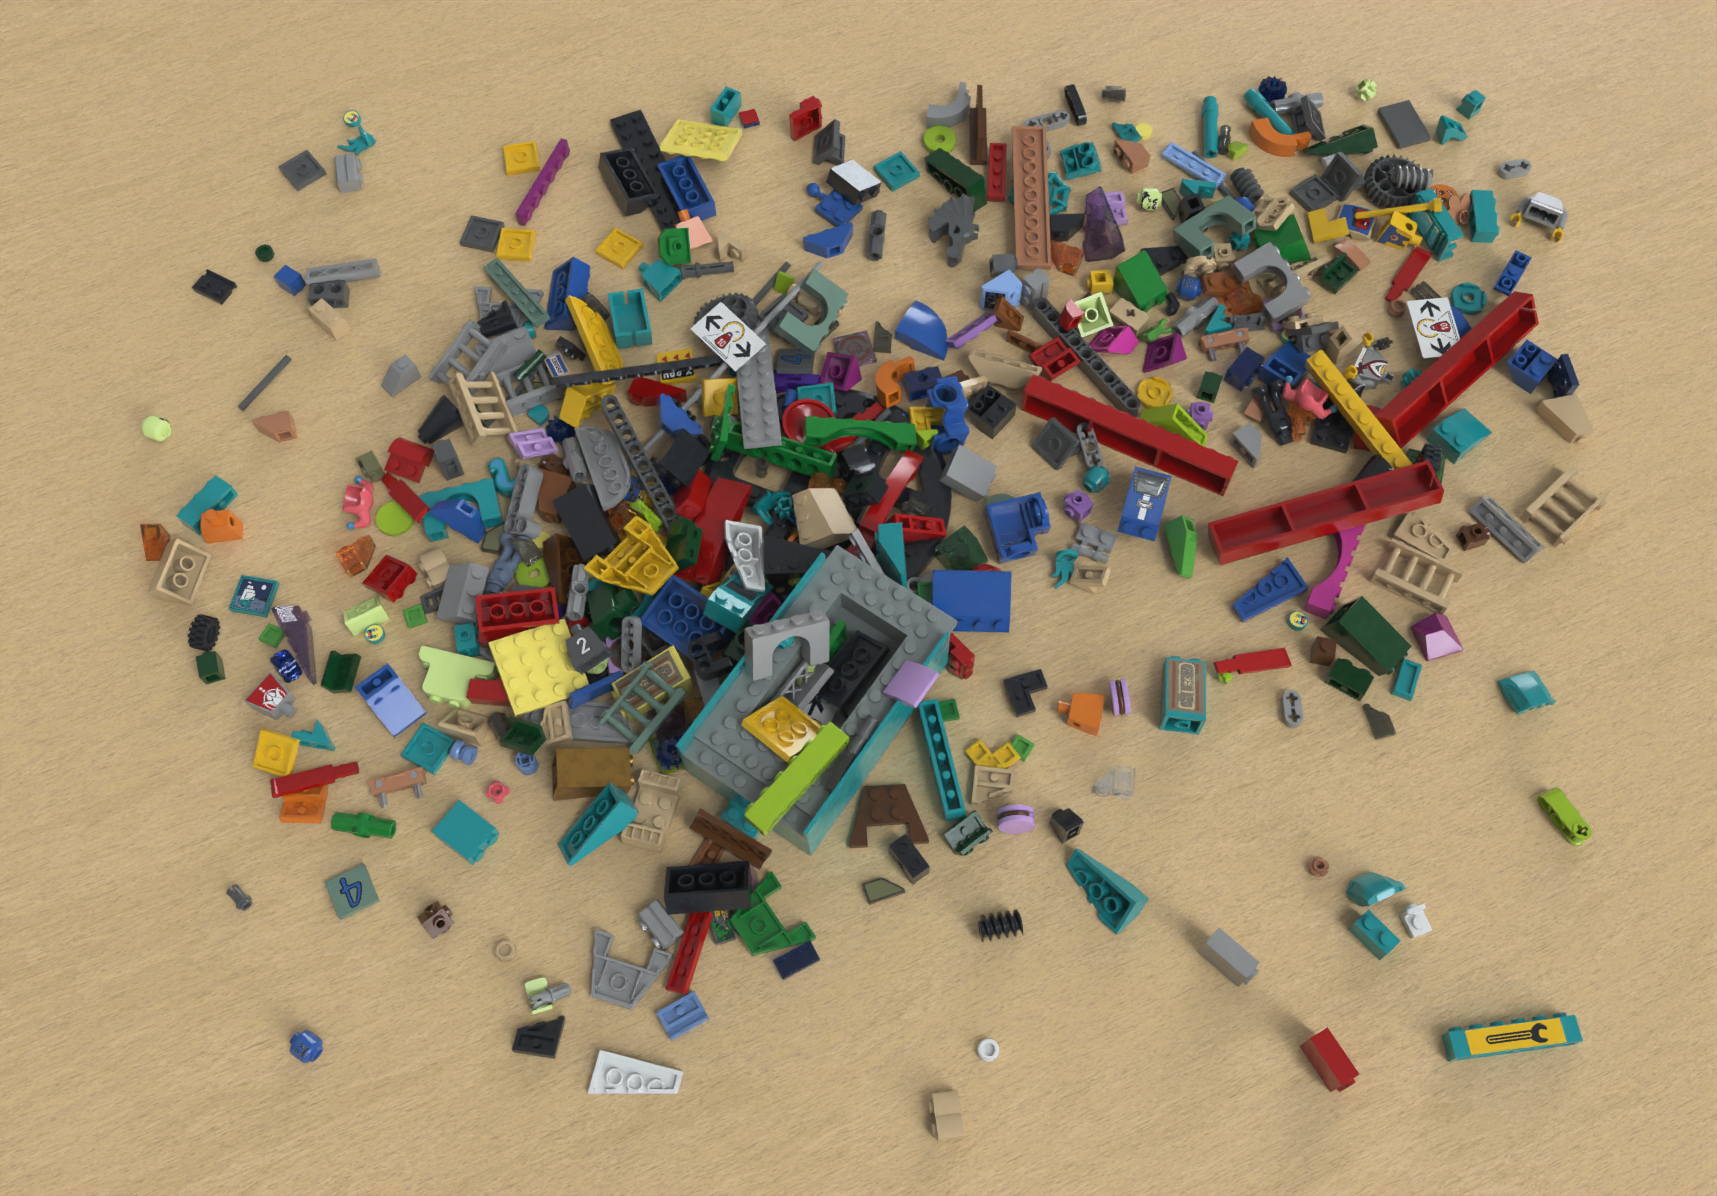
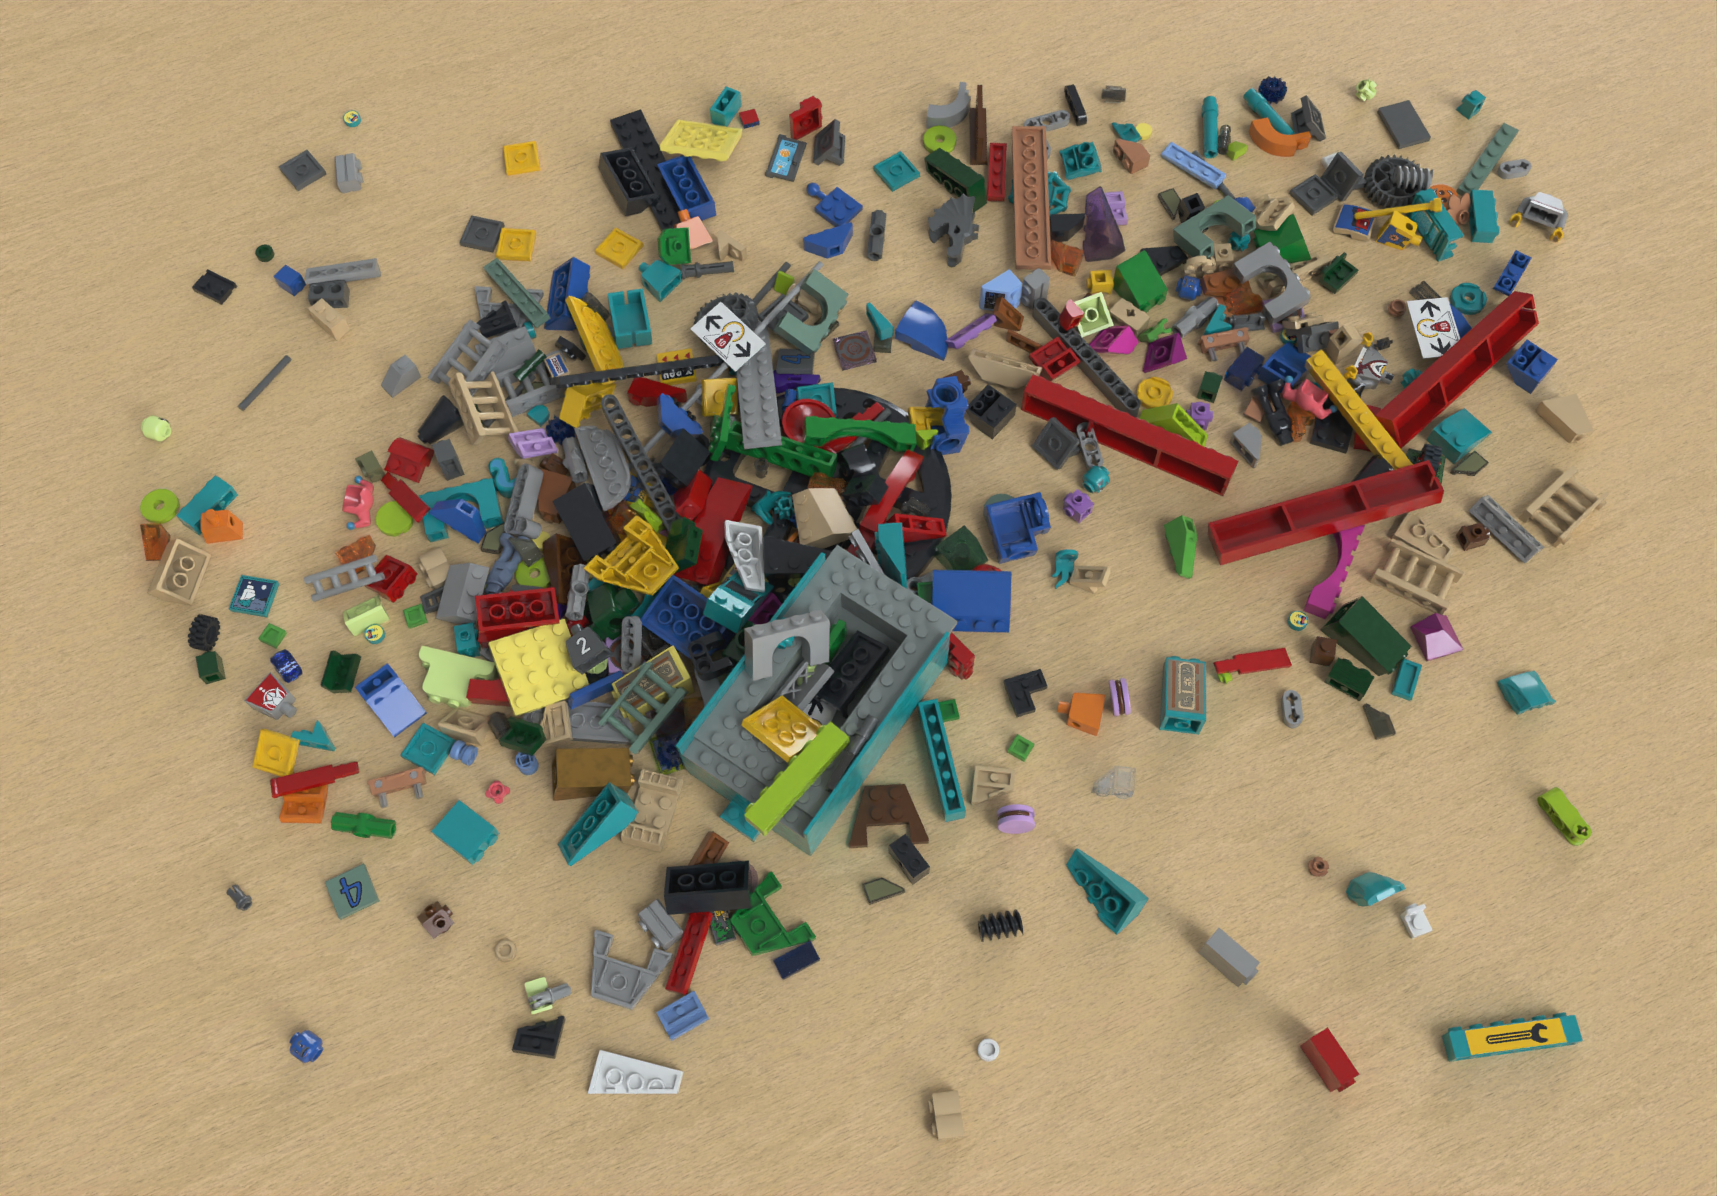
nougat slope [252,411,297,442] -> none
clear purple wedge [271,606,317,685] -> none
teal piece [337,125,376,156] -> none
magenta plate [515,138,570,226] -> none
reddish brown fence [689,808,772,870] -> none
magenta slope [818,352,862,391] -> none
brick [826,160,882,205] -> none
orange arch [875,356,915,408] -> none
lavender slope [883,660,939,708] -> none
clear blue brick [903,366,942,402] -> none
light grey brick [939,444,997,503] -> none
bracket [942,810,993,856] -> none
tan wing [960,375,988,401] -> none
yellow tile [965,739,1021,769] -> none
dark grey brick [989,253,1018,277] -> none
black slope [1049,808,1084,844] -> none
light grey plate [1071,523,1117,563] -> none
slope [1117,466,1172,542] -> none
yellowish green head [1136,188,1162,211] -> none
black arm [1165,292,1180,316] -> none
teal slope [1179,179,1216,199] -> none
dark grey piece [1230,167,1264,204] -> none
blue wing [1232,557,1309,623] -> none
light grey piece [1270,92,1323,115] -> none
dark green wedge [1303,124,1378,154] -> none
yellow tile [1307,208,1349,244] -> none
nougat slope [1332,238,1371,272] -> none
teal brick [1348,909,1401,960] -> none
red piece [1385,247,1433,302] -> none
teal slope [1436,115,1467,145] -> none
dark blue plate [1548,354,1580,398] -> none
none -> lime tile [140,489,180,524]
none -> light grey bar [304,554,385,602]
none -> door [765,134,807,182]
none -> teal slope [866,302,894,341]
none -> olive tile [1450,451,1489,476]
none -> sand green plate [1456,123,1519,196]

